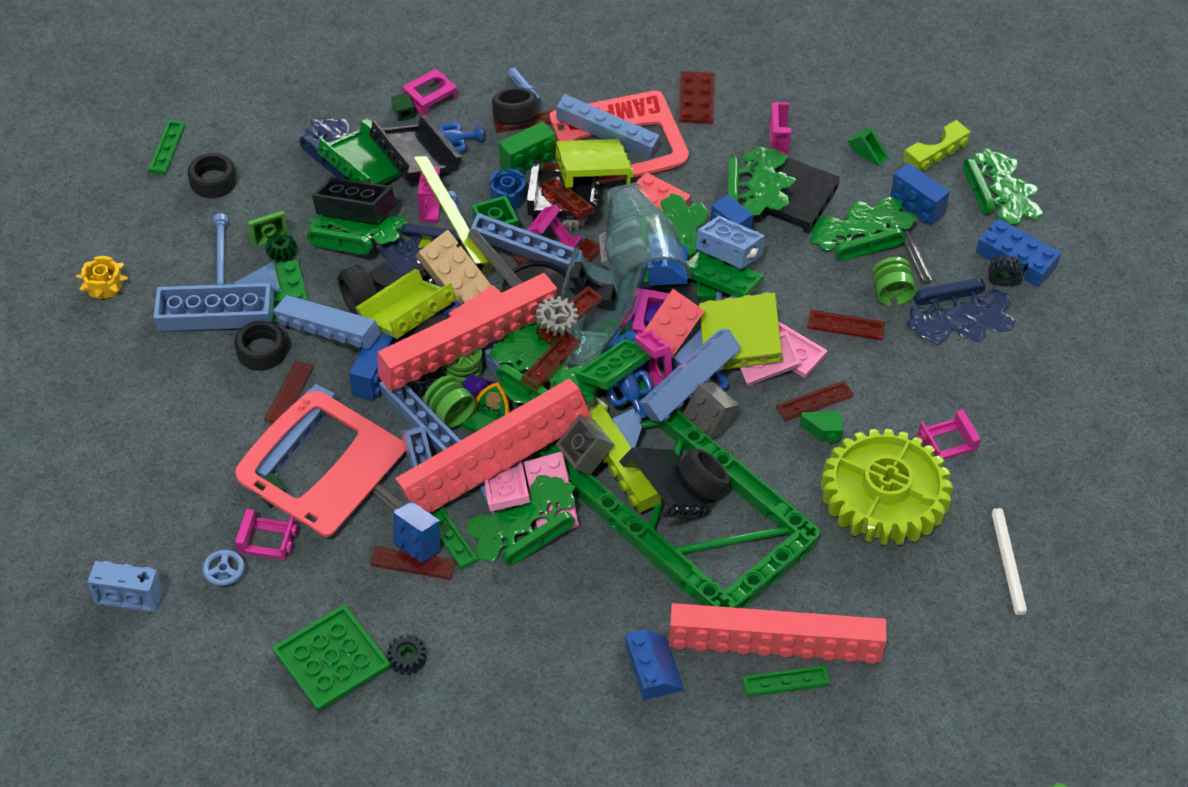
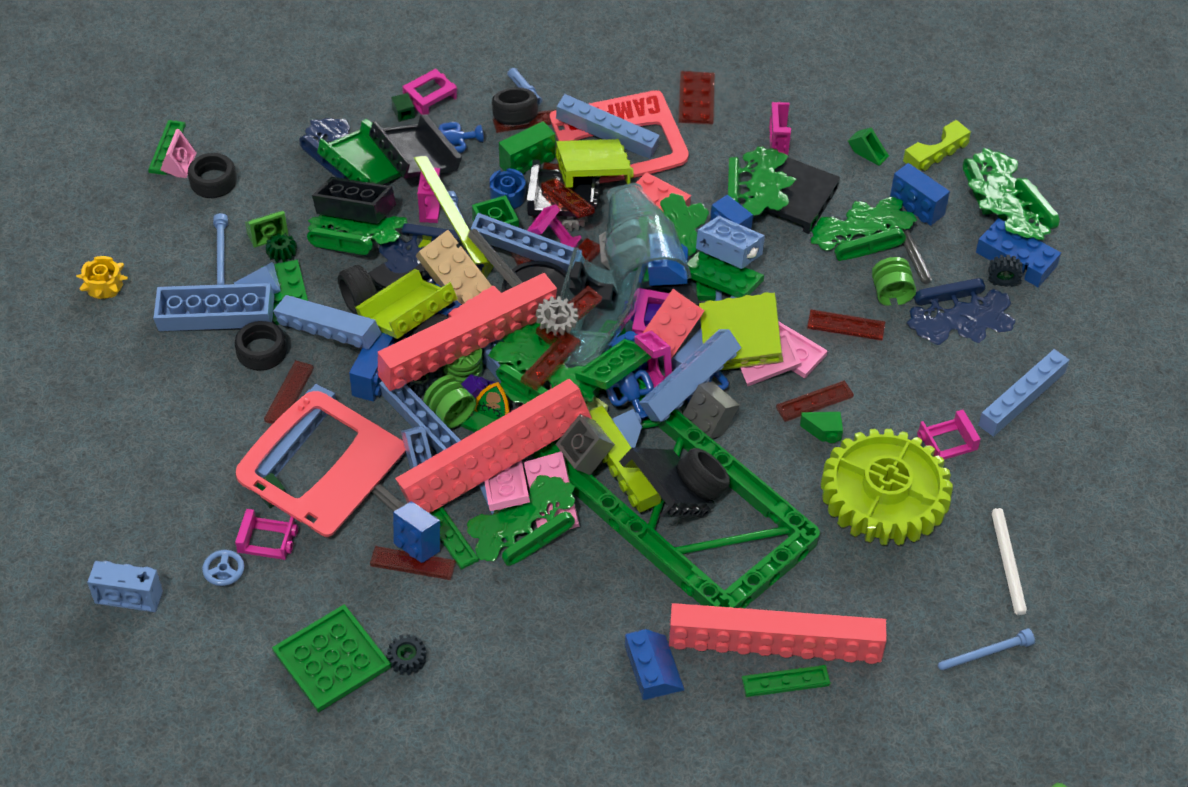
none -> bright pink slope [160,129,196,178]
none -> medium blue piece [938,628,1035,670]
none -> plant [968,173,1059,240]
none -> medium blue brick [978,349,1069,437]

